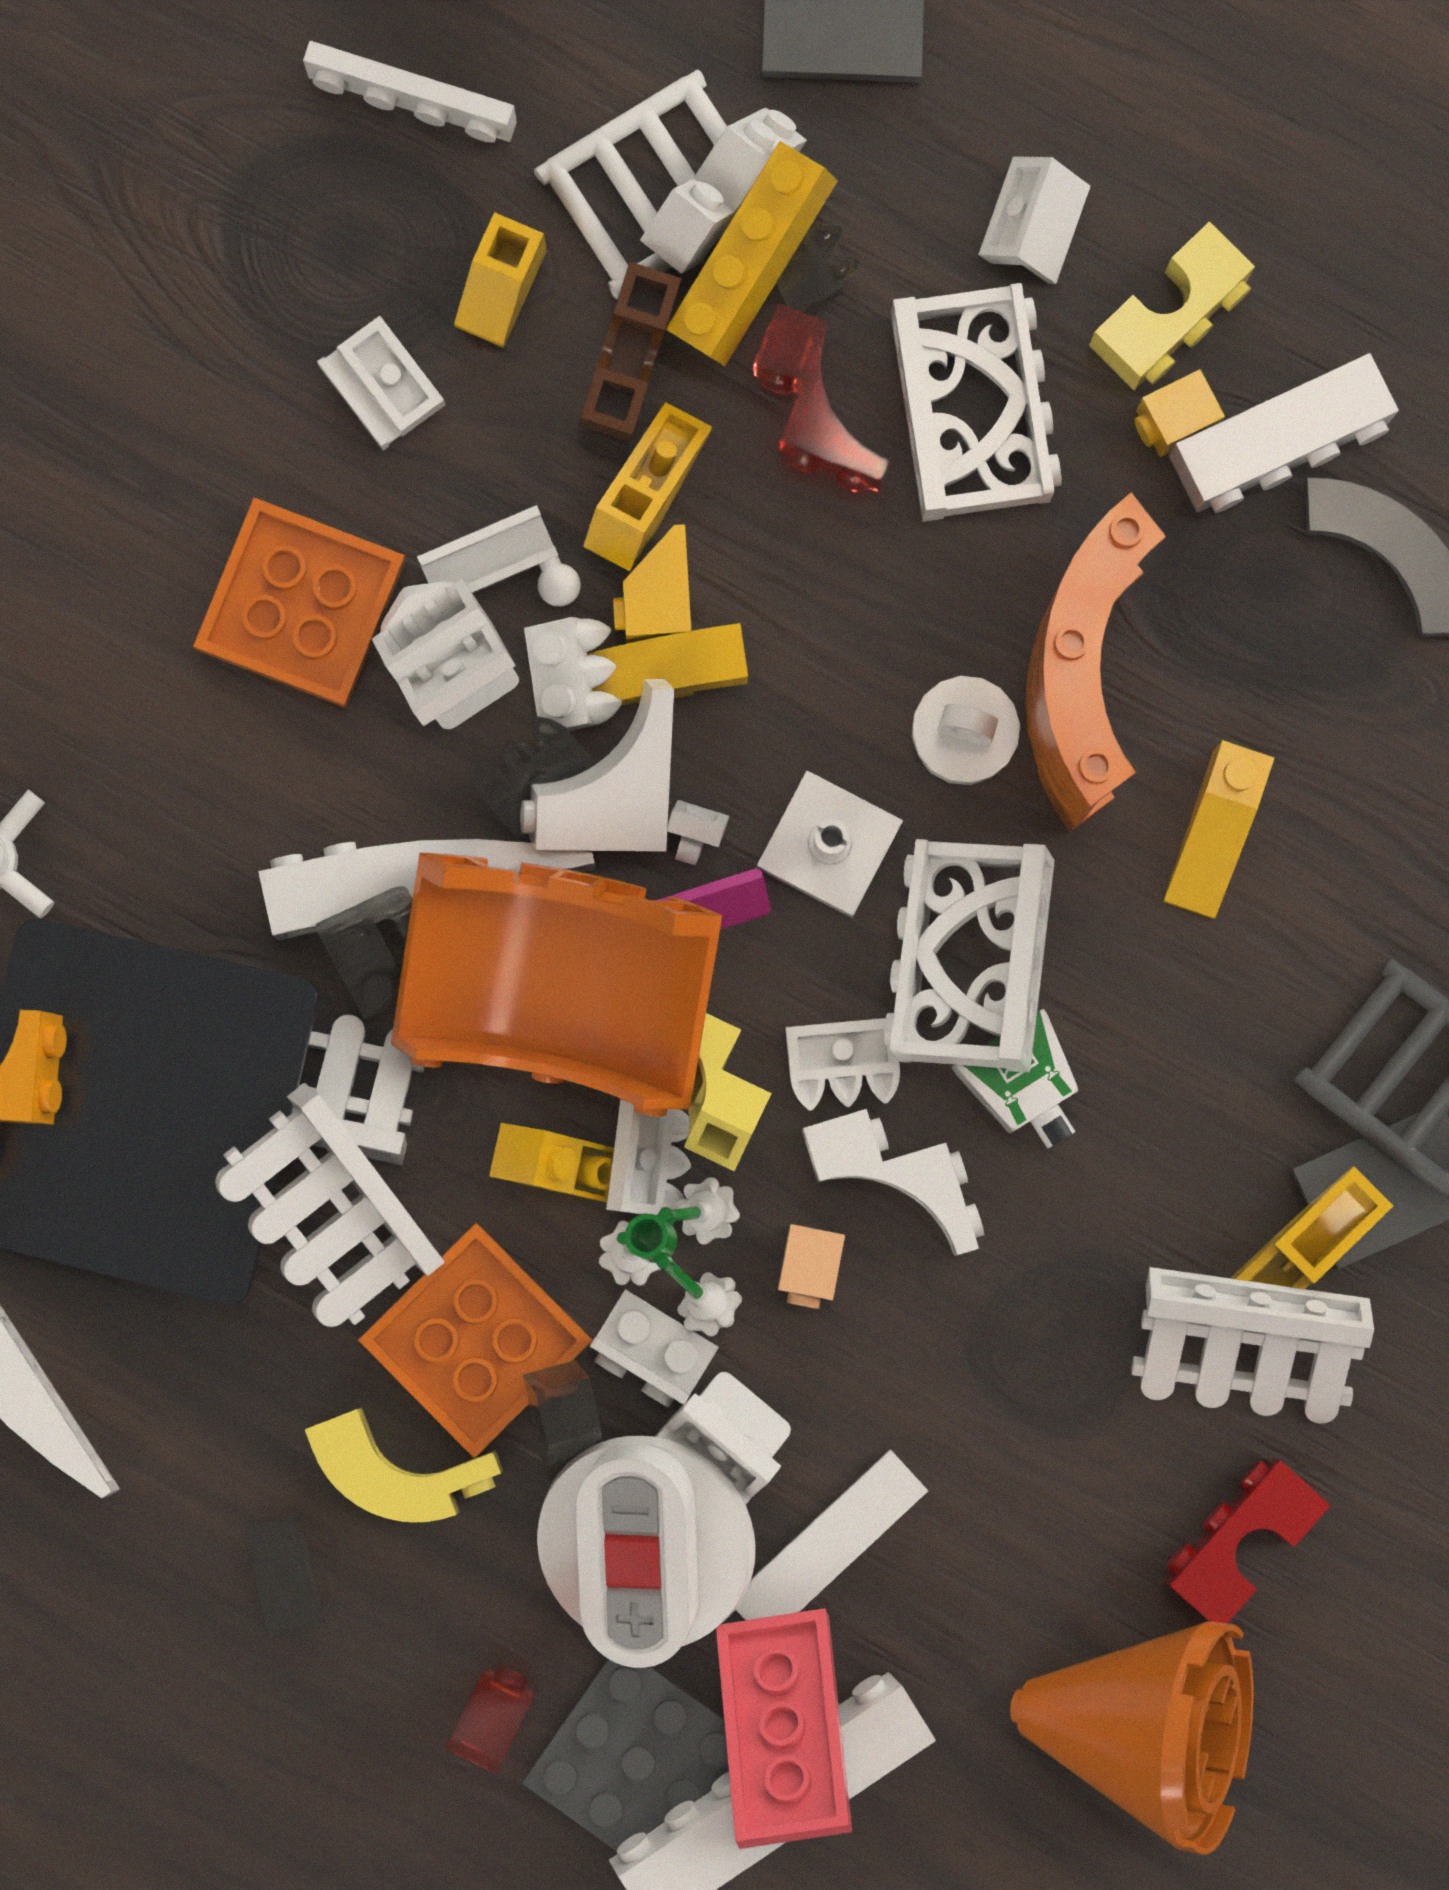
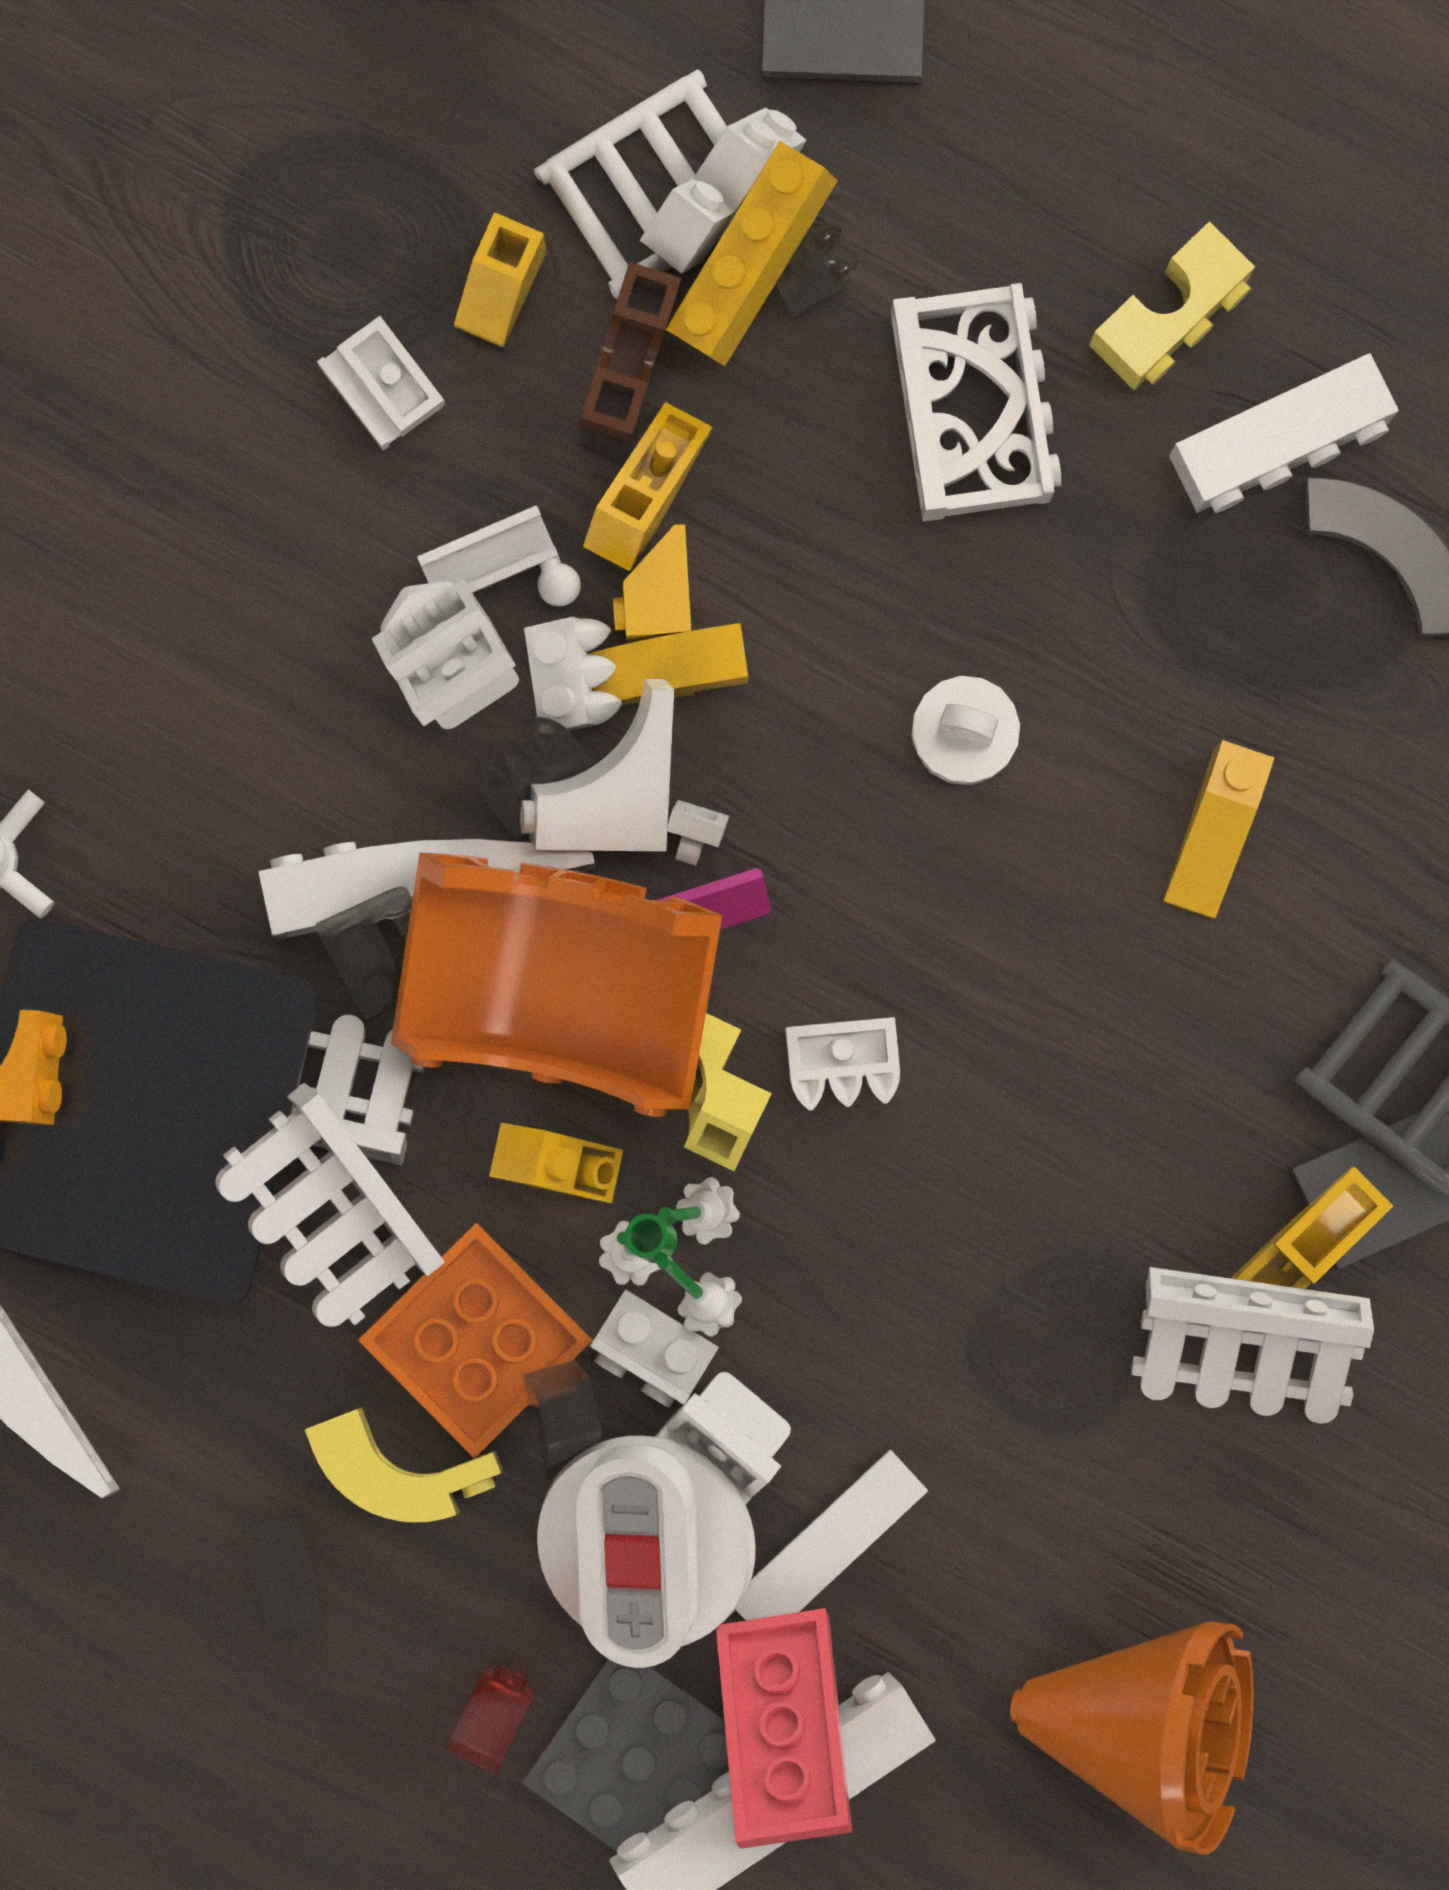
orange plate [193,498,406,708] -> none
white plate [303,41,517,143] -> none
white plate [606,1100,691,1216] -> none
clear red arch [753,303,889,494] -> none
white tile [756,771,903,918] -> none
light nougat brick [777,1224,845,1309] -> none
white arch [802,1109,984,1256] -> none
white fence [884,839,1054,1073] -> none
torso [951,1009,1078,1149] -> none
white panel [978,157,1090,284] -> none
orange panel [1025,492,1166,832] -> none
yellow brick [1134,369,1225,458] -> none
red arch [1163,1458,1331,1623] -> none

